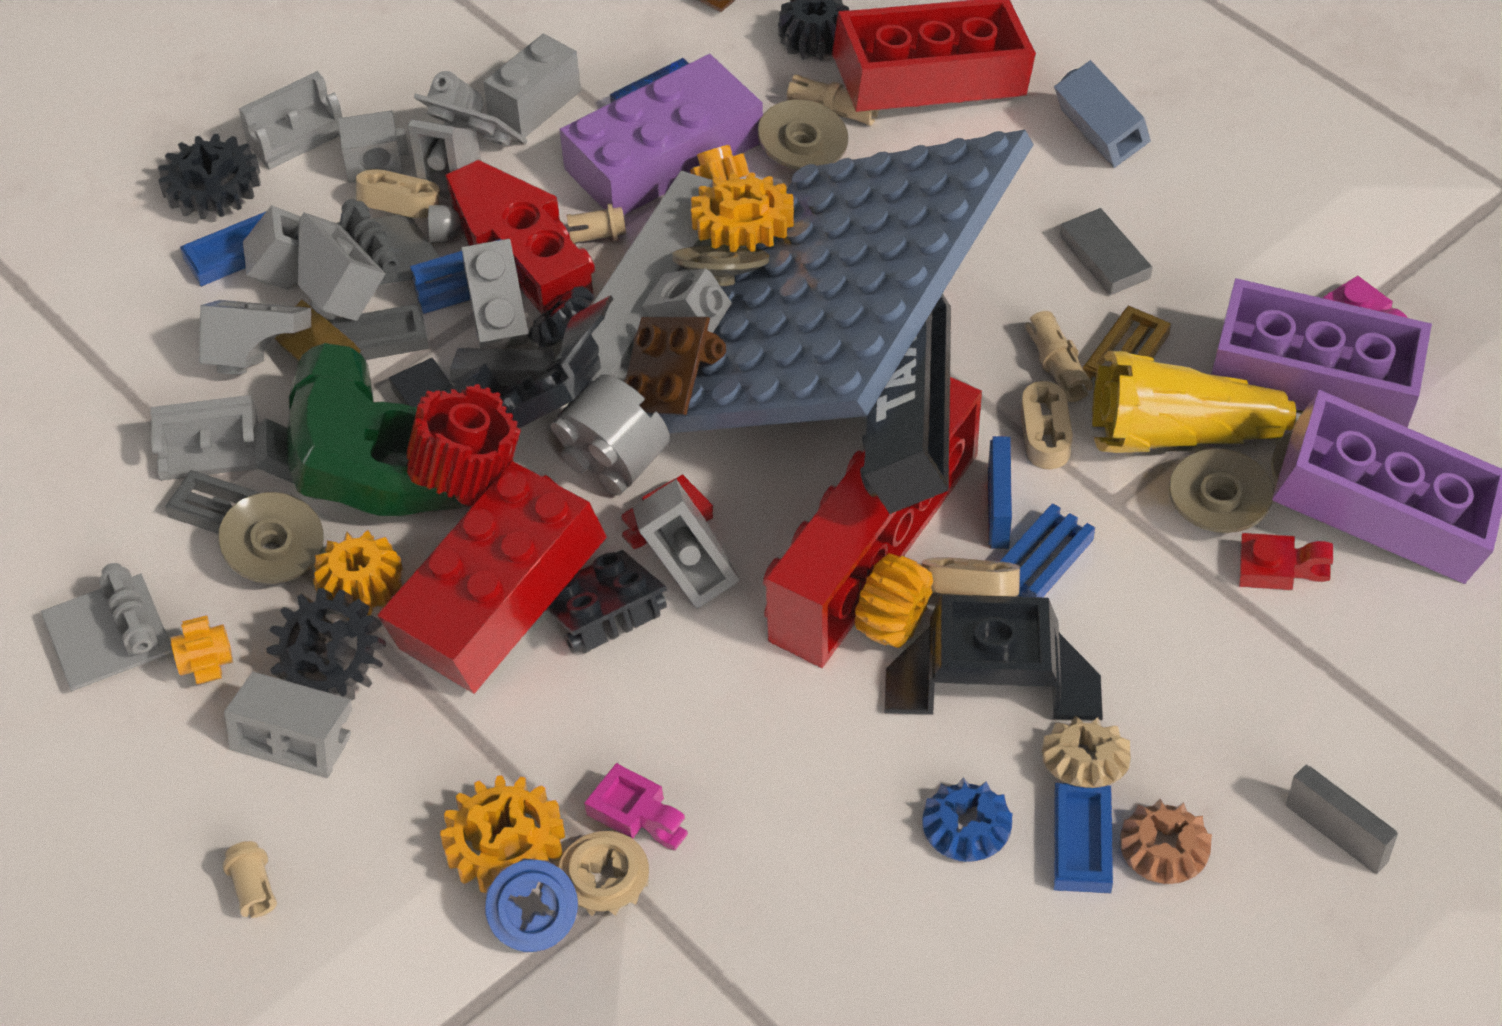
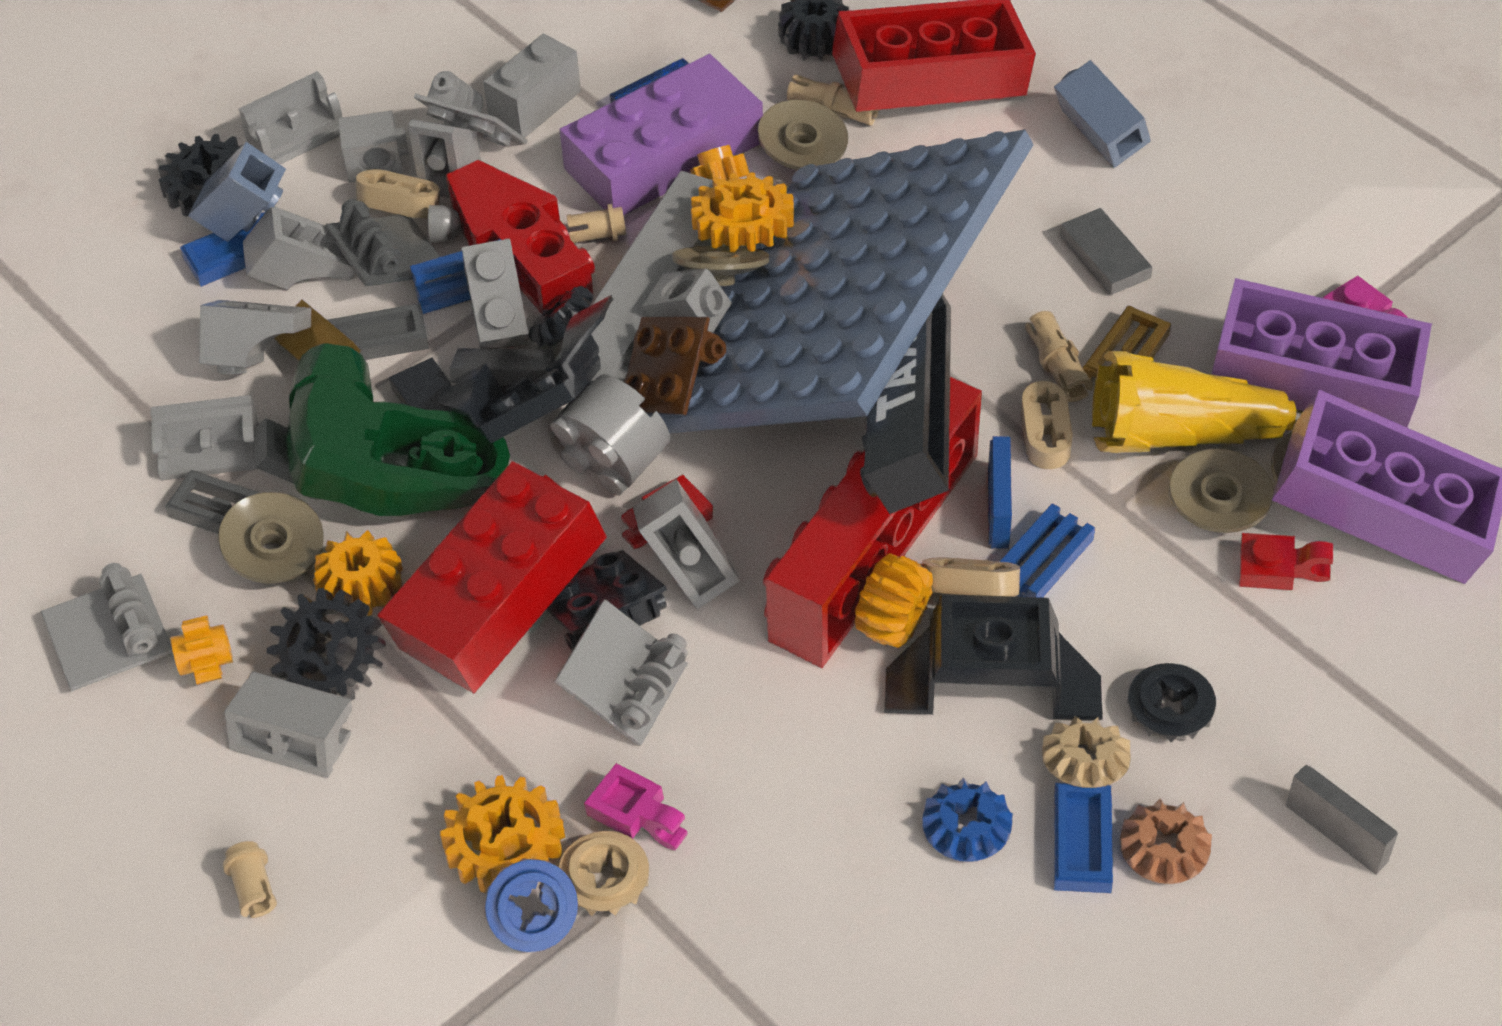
light grey slope [298,212,386,321] -> none
red brick [406,384,521,506] -> none
none -> sand blue brick [188,142,286,242]
none -> light grey hinge [554,600,688,746]
none -> black gear [1127,663,1216,743]

